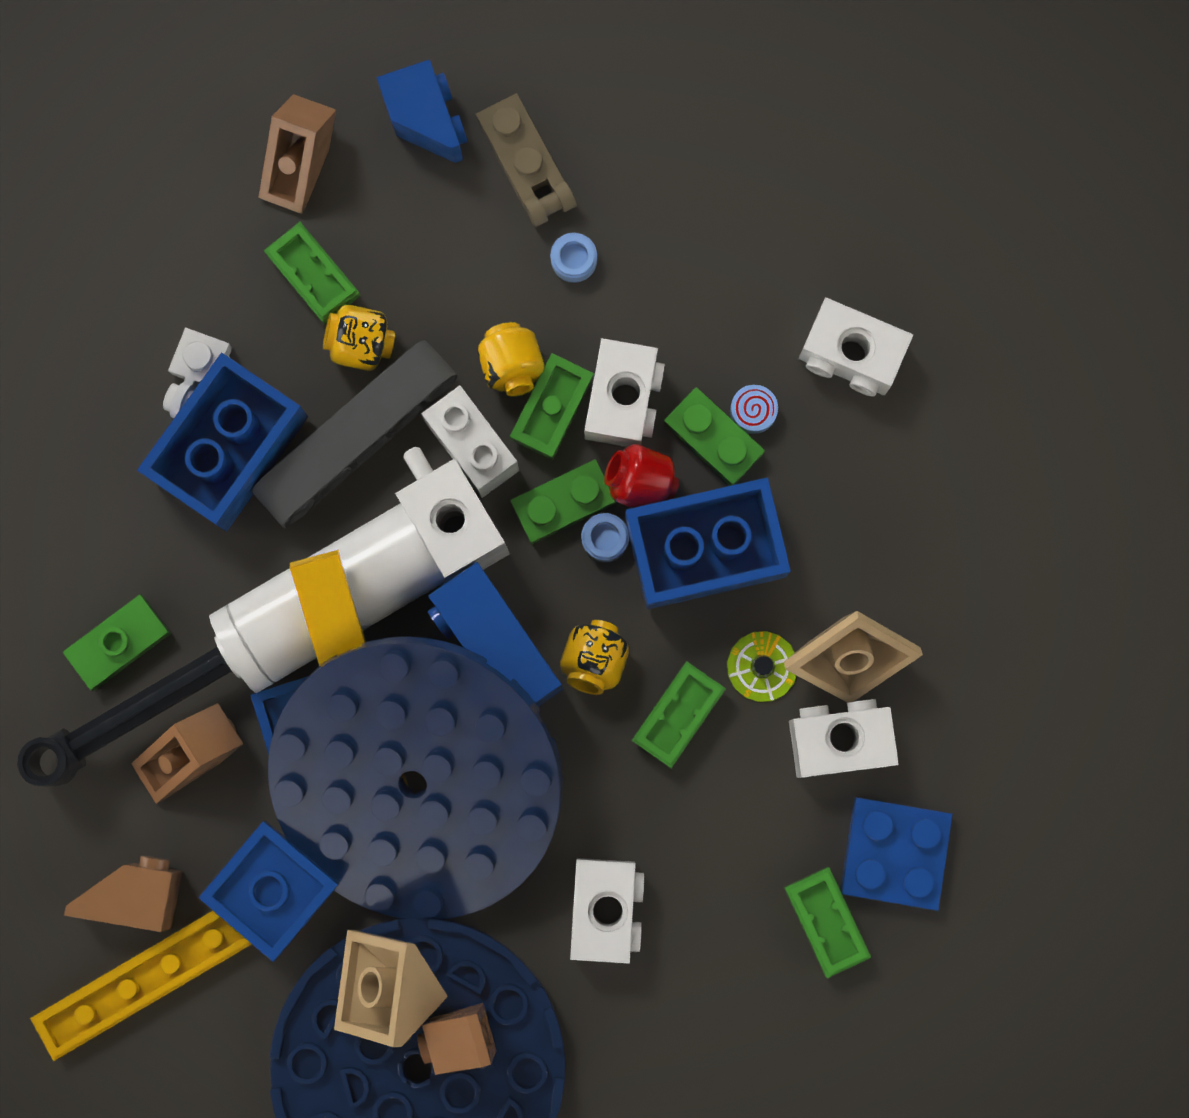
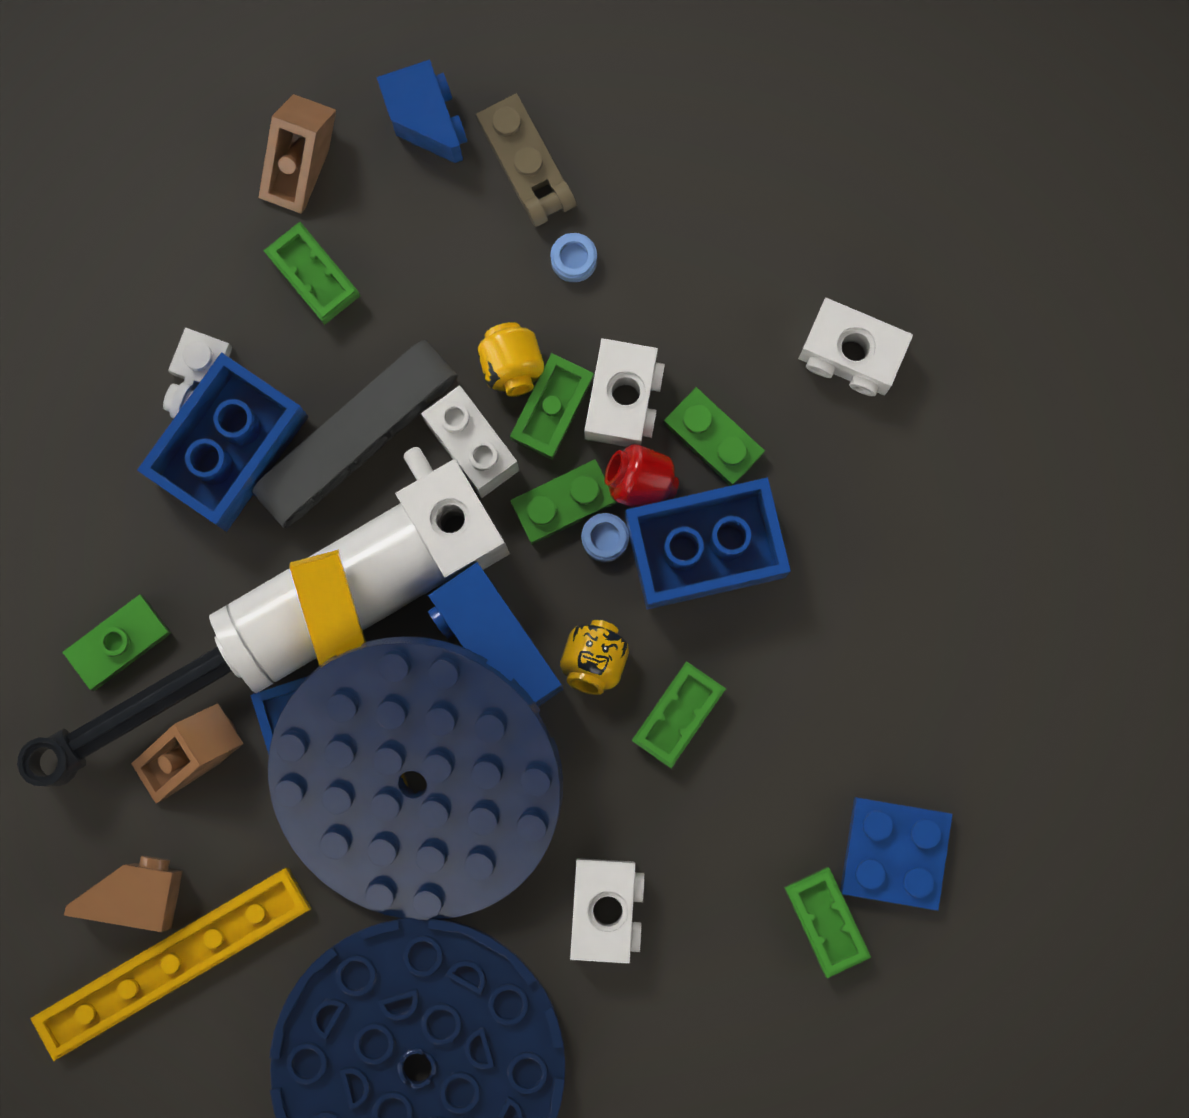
blue plate [198,821,340,962] -> none
yellow head [323,305,395,371] -> none
tan slope [334,930,448,1047] -> none
medium nougat slope [417,1003,496,1075] -> none
lime piece [727,631,797,702] -> none
light blue tile [730,385,778,434] -> none
tan slope [784,611,923,703] -> none
white brick [789,699,899,778] -> none

